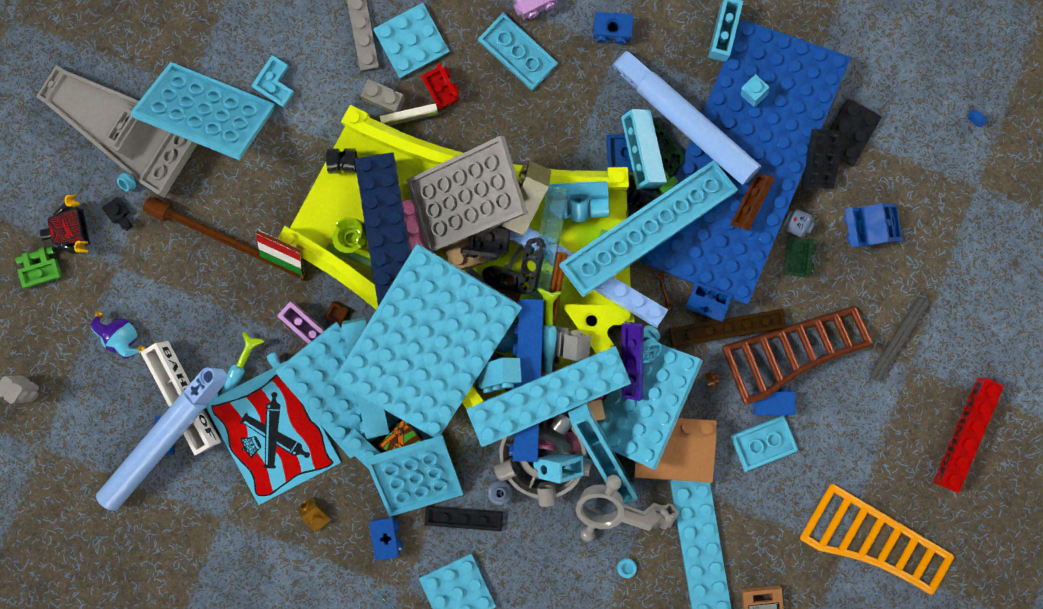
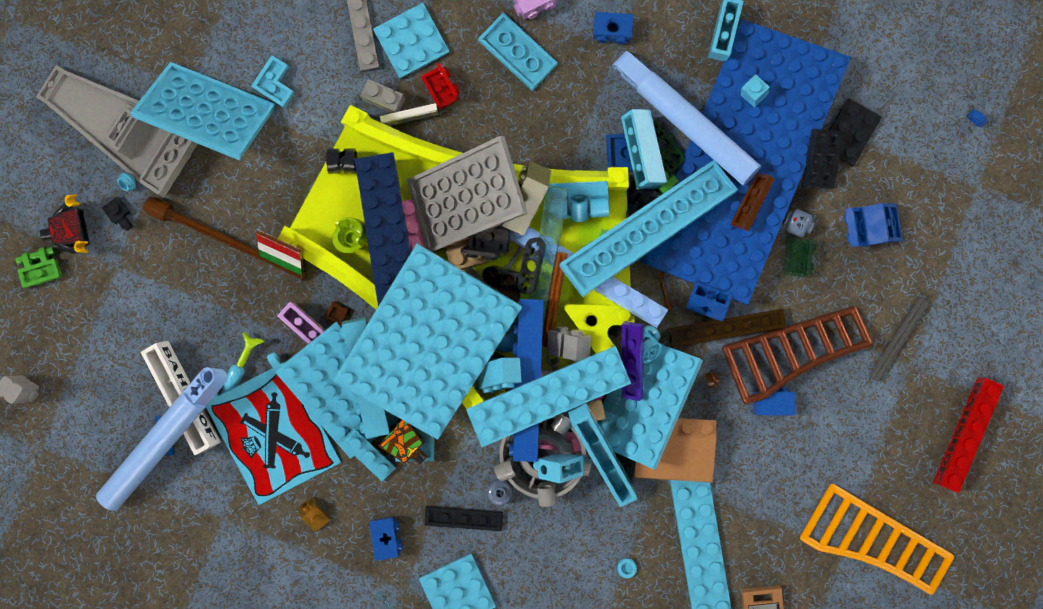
piece [90,311,146,359] -> none
clear light blue bar [326,243,372,268] -> none
medium azure plate [366,435,463,517] -> none
medium azure piece [538,288,562,373] -> none
light grey piece [576,475,678,542] -> none
medium azure tile [730,415,799,472] -> none

